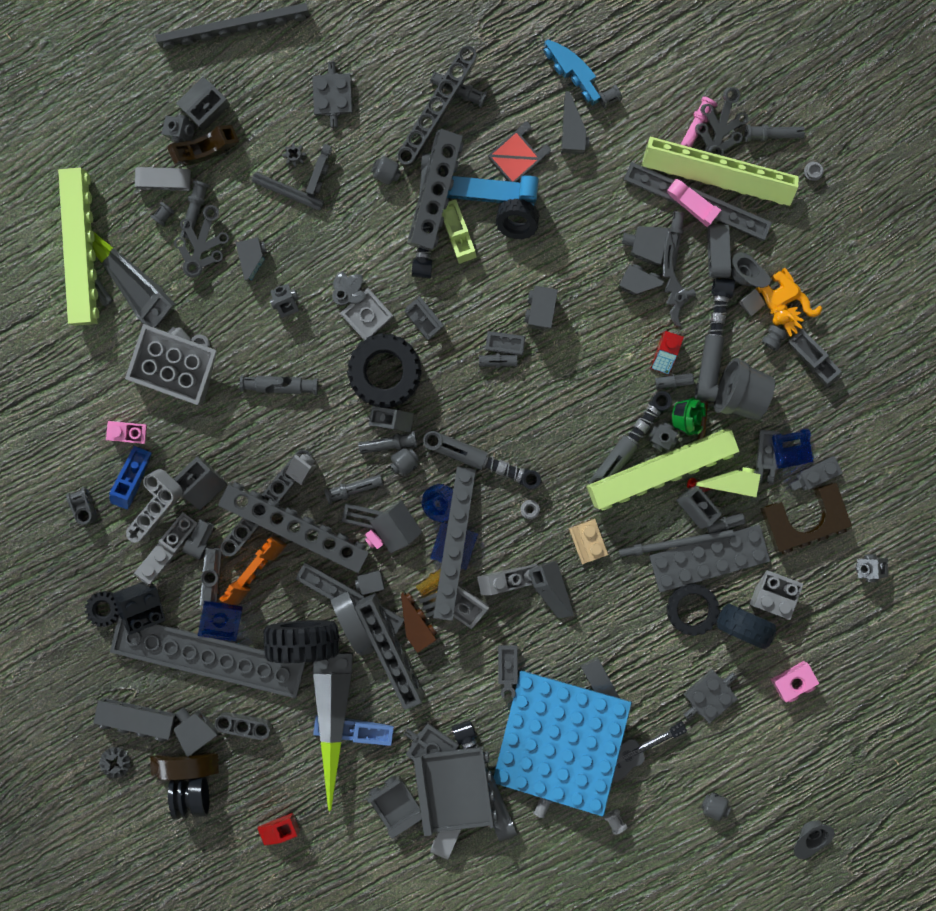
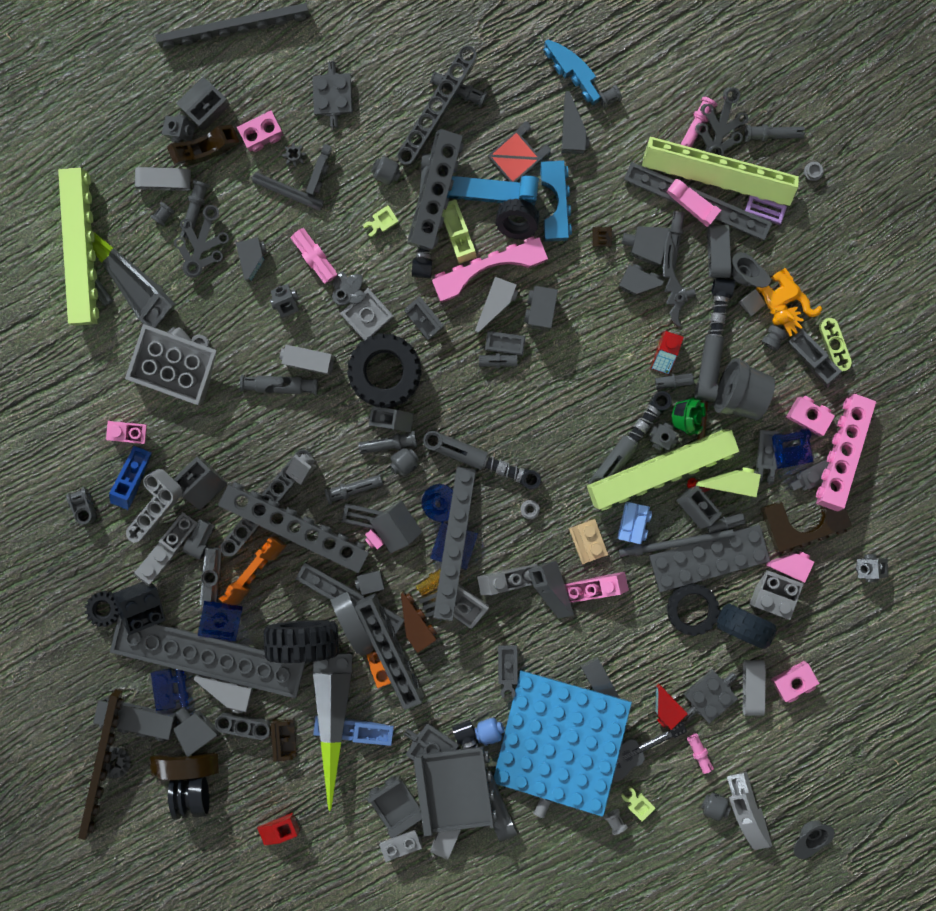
none -> dark brown plate [78,689,124,840]
none -> clear blue plate [150,669,189,711]
none -> light grey slope [194,674,254,713]
none -> bright pink brick [237,110,284,152]
none -> dark brown hinge [271,718,297,762]
none -> light grey brick [280,345,335,375]
none -> bright pink piece [290,228,338,284]
none -> yellowish green plate [363,205,399,237]
none -> orange leg [367,651,391,688]
none -> light grey bracket [379,830,423,862]
none -> bright pink arch [432,236,548,303]
none -> light grey slope [475,277,518,334]
none -> medium blue head [475,718,505,746]
none -> dark azure arch [540,161,572,242]
none -> bright pink slope [564,572,629,603]
none -> dark brown tile [592,227,612,247]
none -> light blue brick [617,501,652,544]
none -> yellowish green plate [621,786,656,821]
none -> red slope [655,683,688,730]
none -> bright pink pin [687,734,714,774]
none -> light grey slope [727,772,772,850]
none -> light grey beam [743,660,766,716]
none -> lavender tile [745,195,787,225]
none -> bright pink slope [766,551,814,583]
none -> bright pink brick [786,396,835,436]
none -> bright pink brick [816,394,876,512]
none -> yellowish green beam [819,318,852,371]

